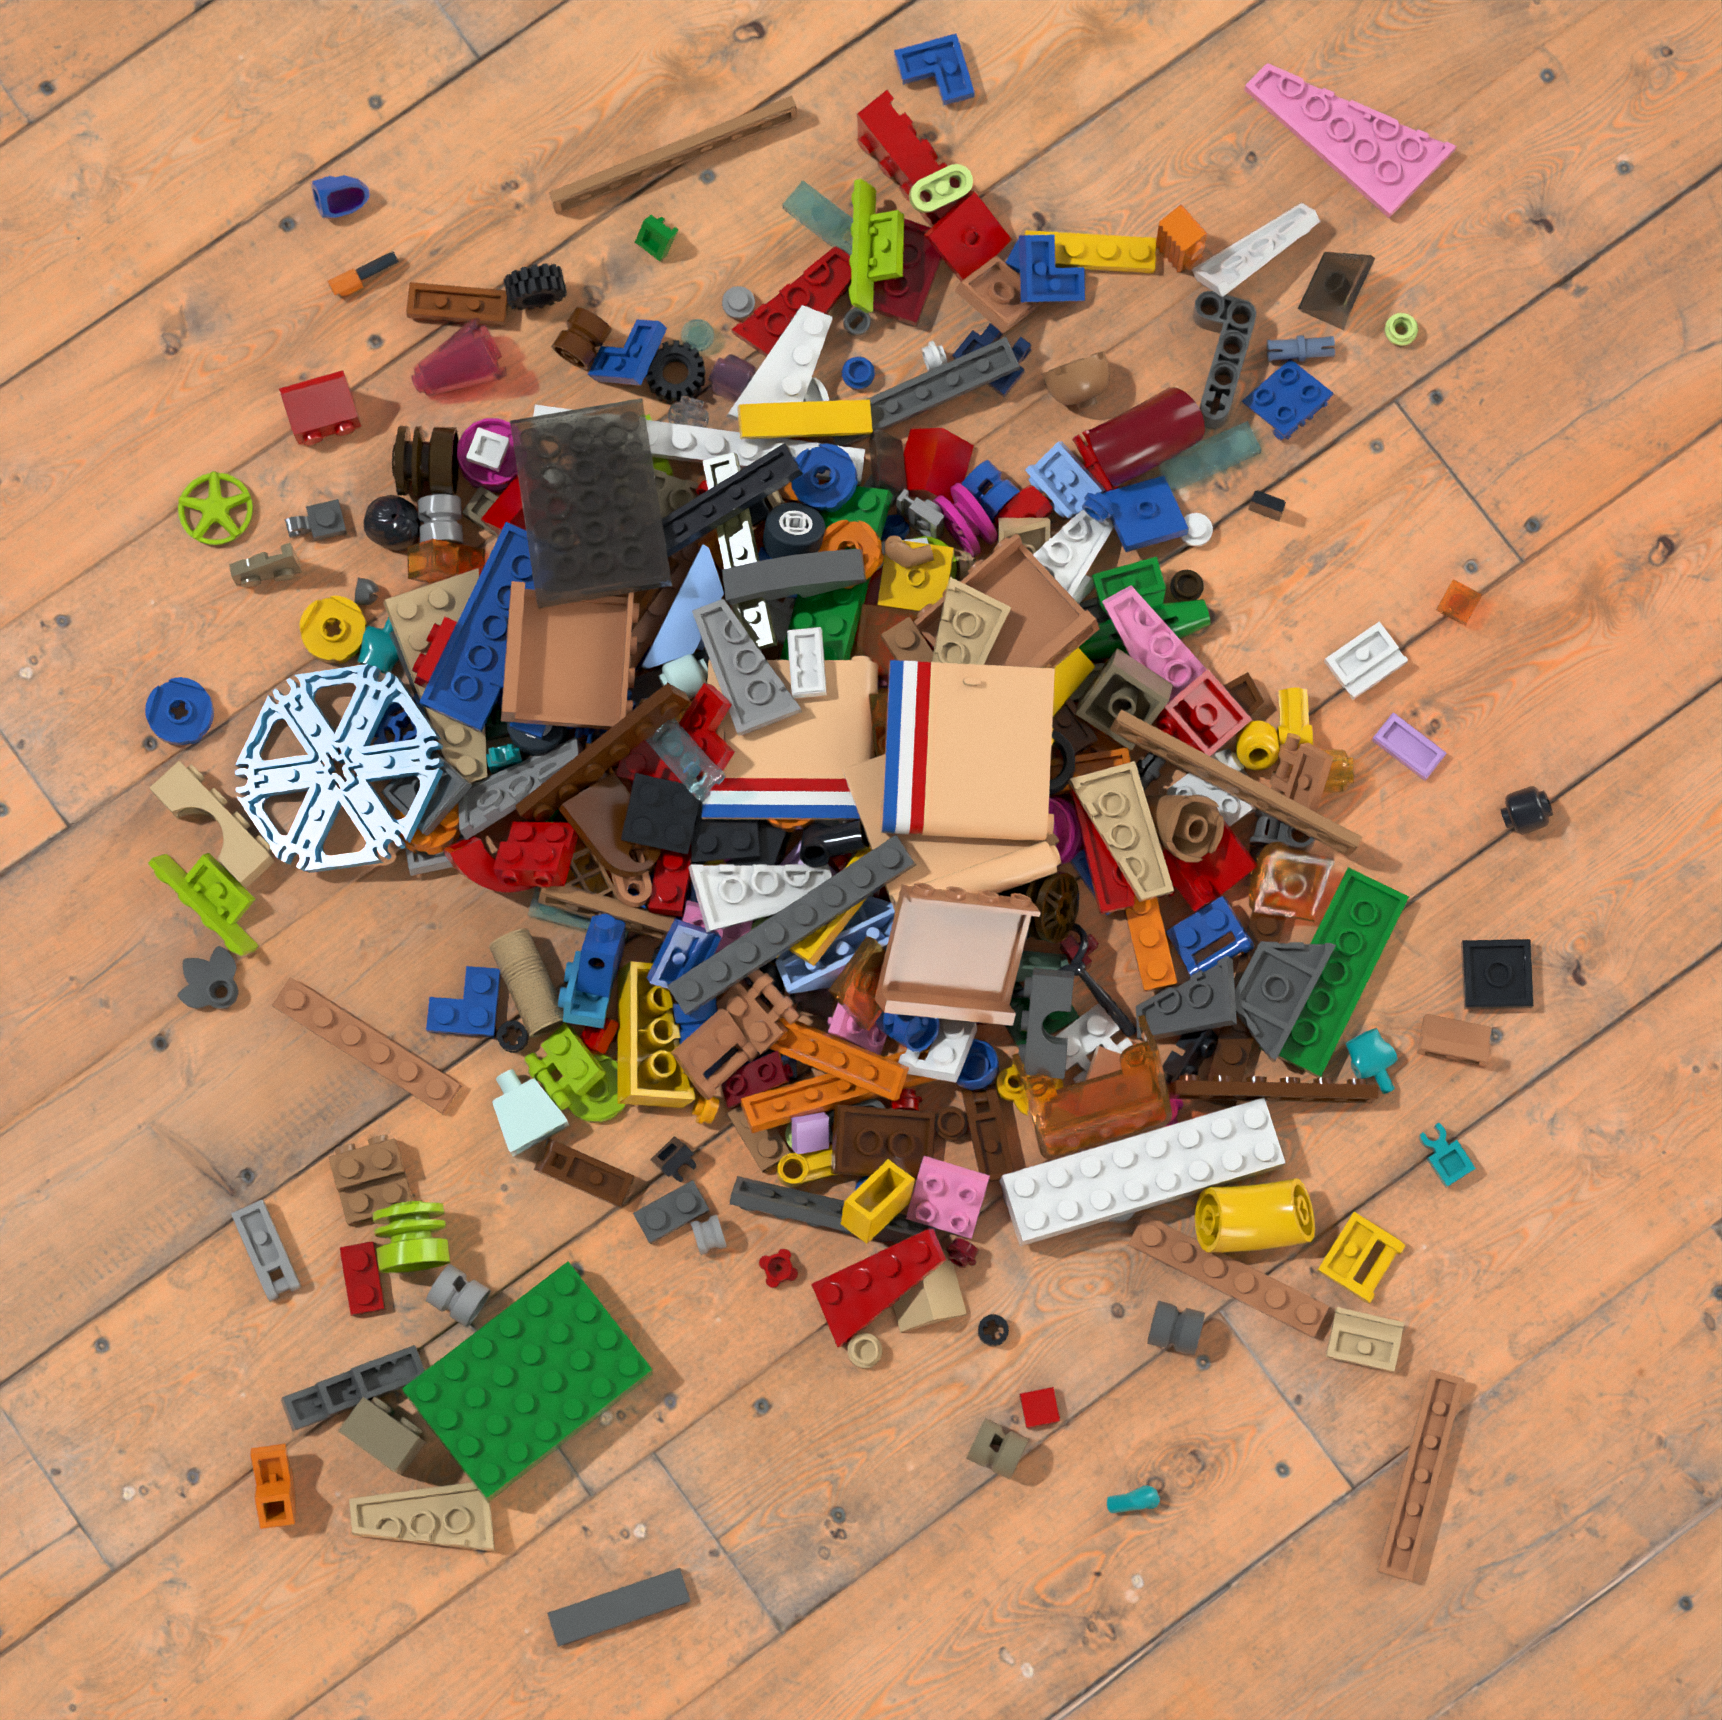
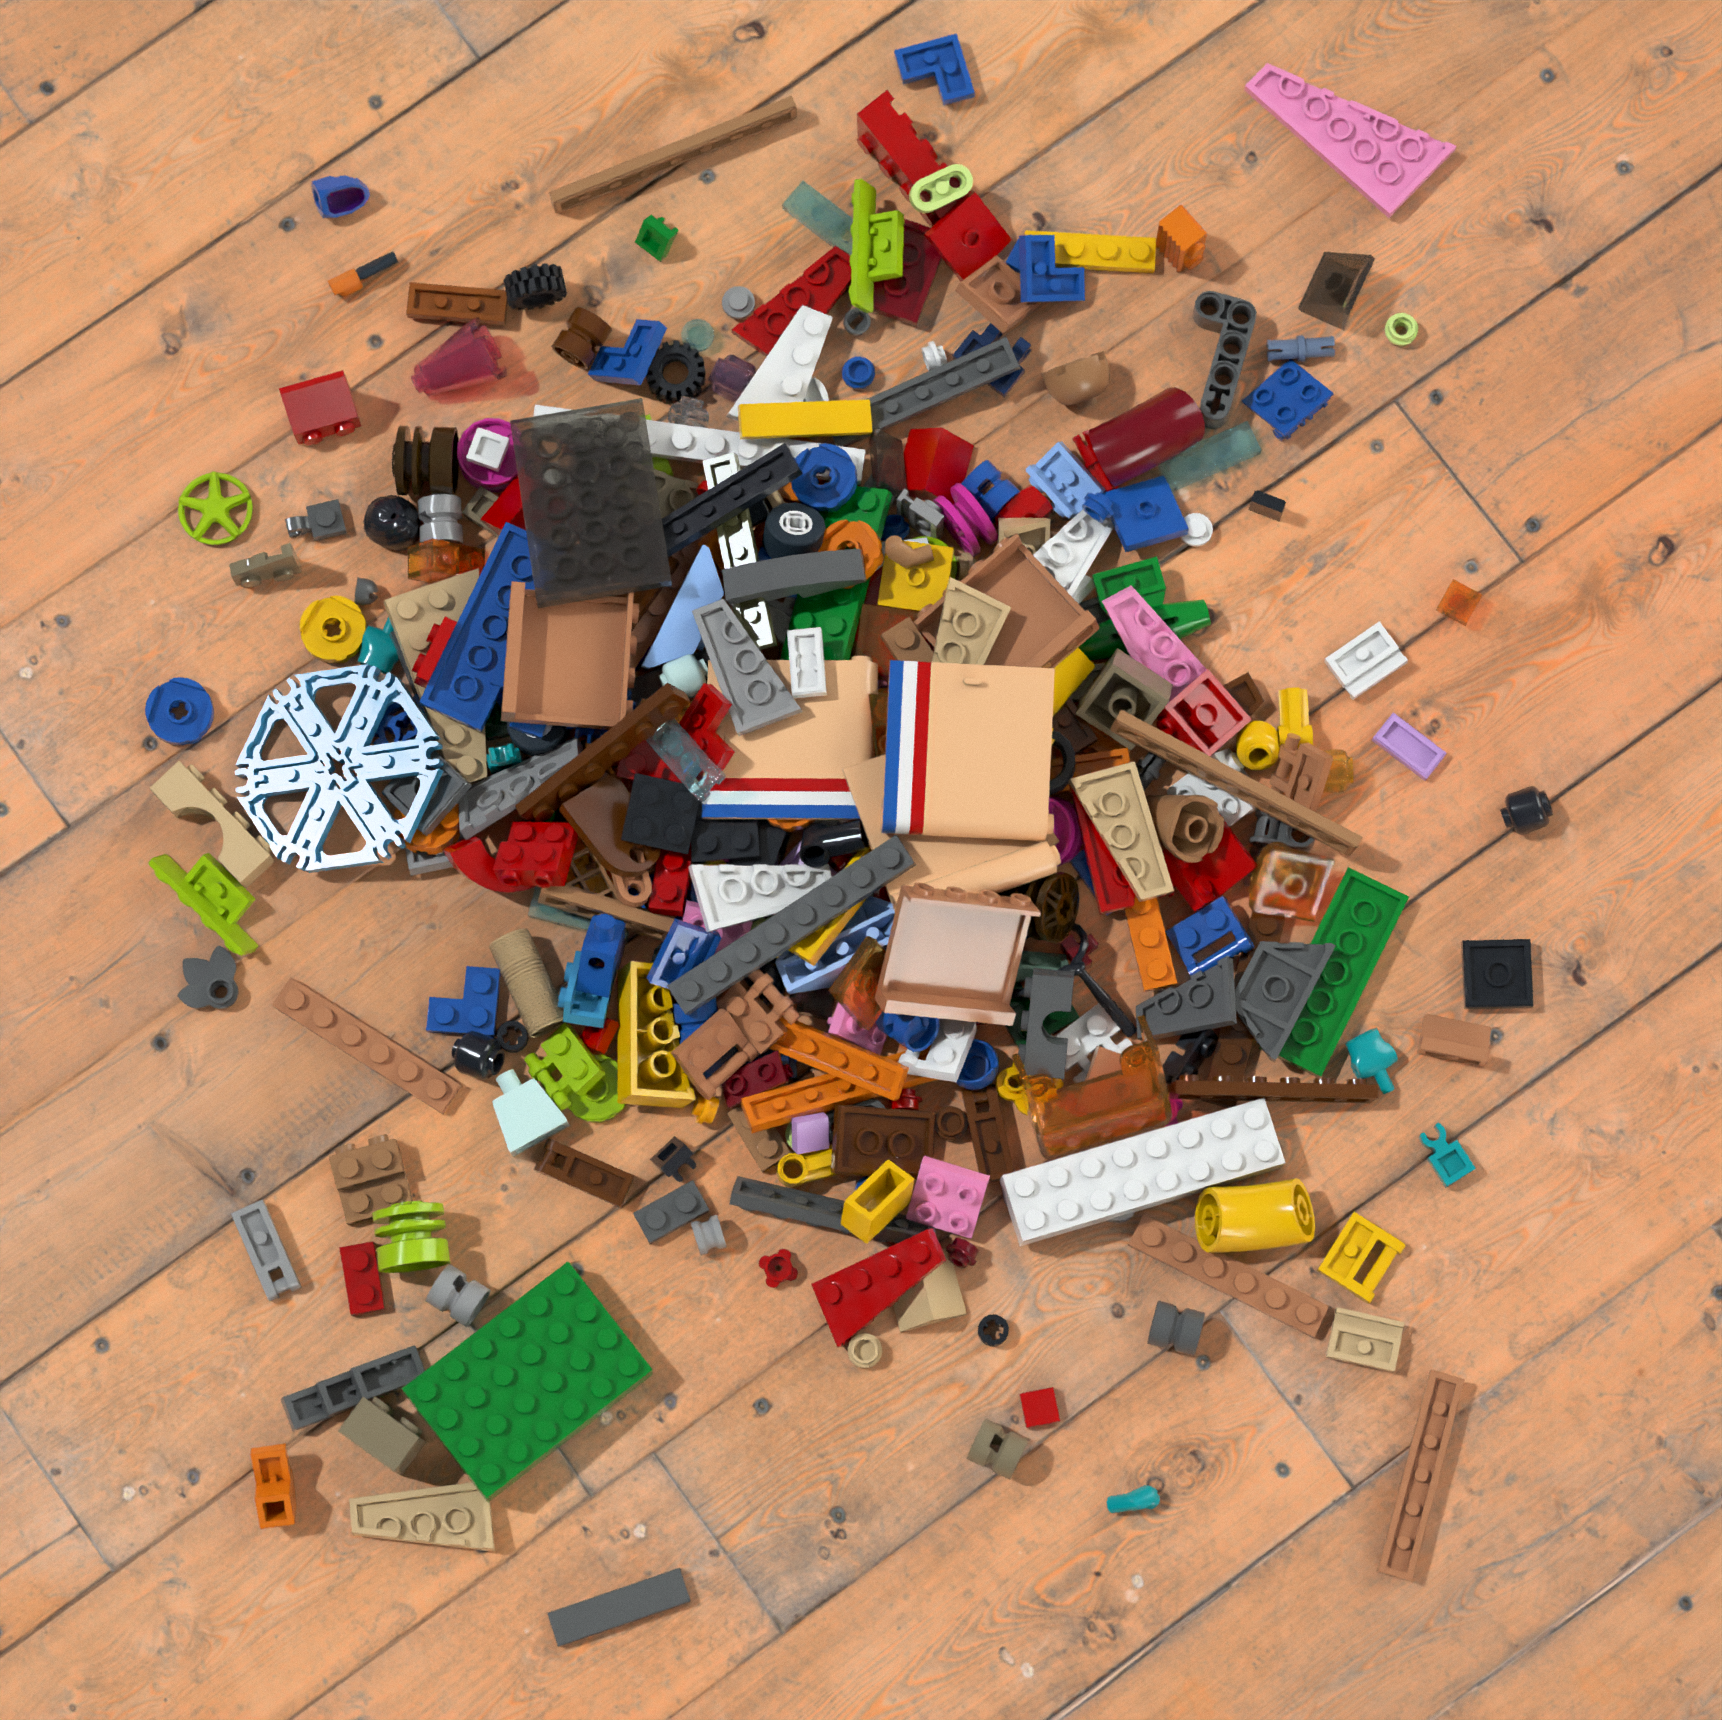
dark brown plate [1170,570,1204,602] -> none
white wing [1192,203,1320,297] -> none
none -> black head [452,1031,505,1080]

